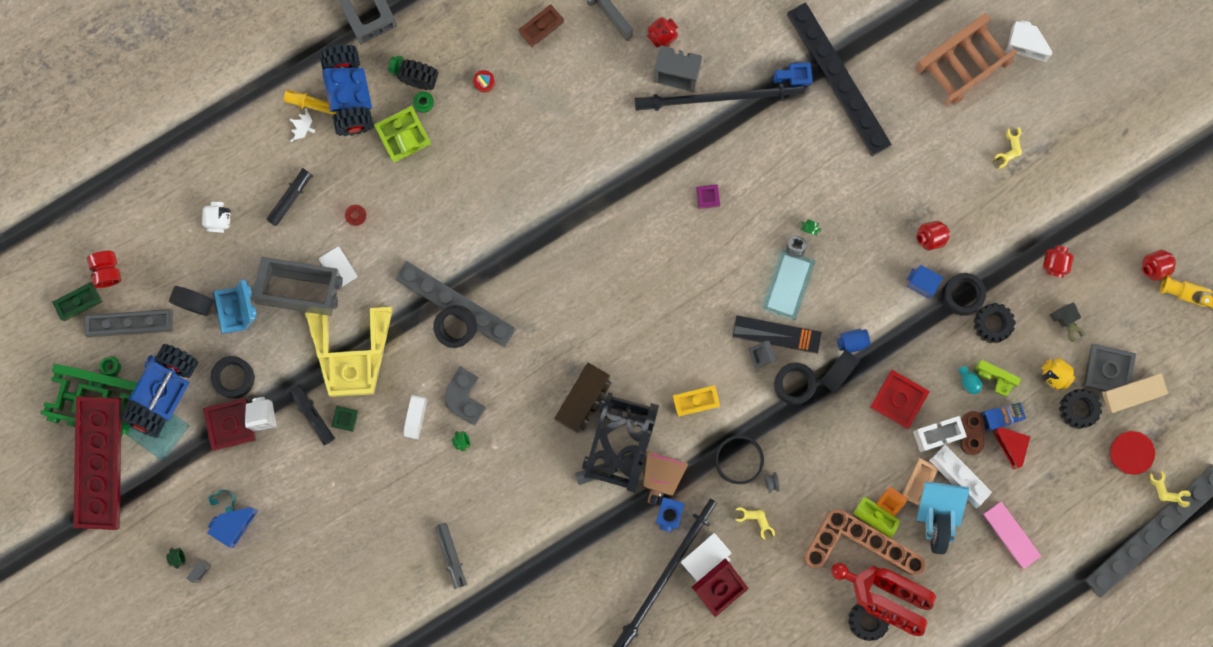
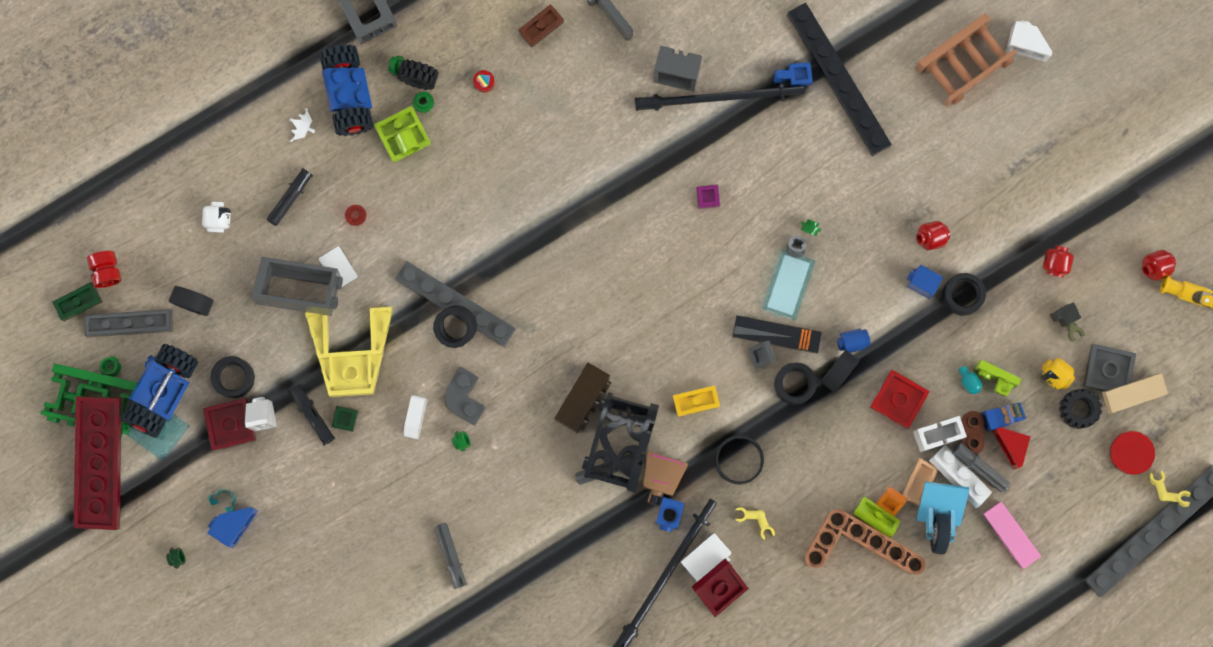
dark grey tile [186,560,211,583] -> none
dark azure bracket [212,279,256,335] -> none
yellow axle [283,89,336,115] -> none
red head [647,17,678,48] -> none
dark grey bush [765,472,780,493] -> none
red piece [831,562,936,636] -> none
black tyre [848,603,890,641] -> none
black tyre [973,303,1016,343] -> none
light yellow arm [993,127,1022,169] -> none
none -> dark grey axle [952,442,1010,492]

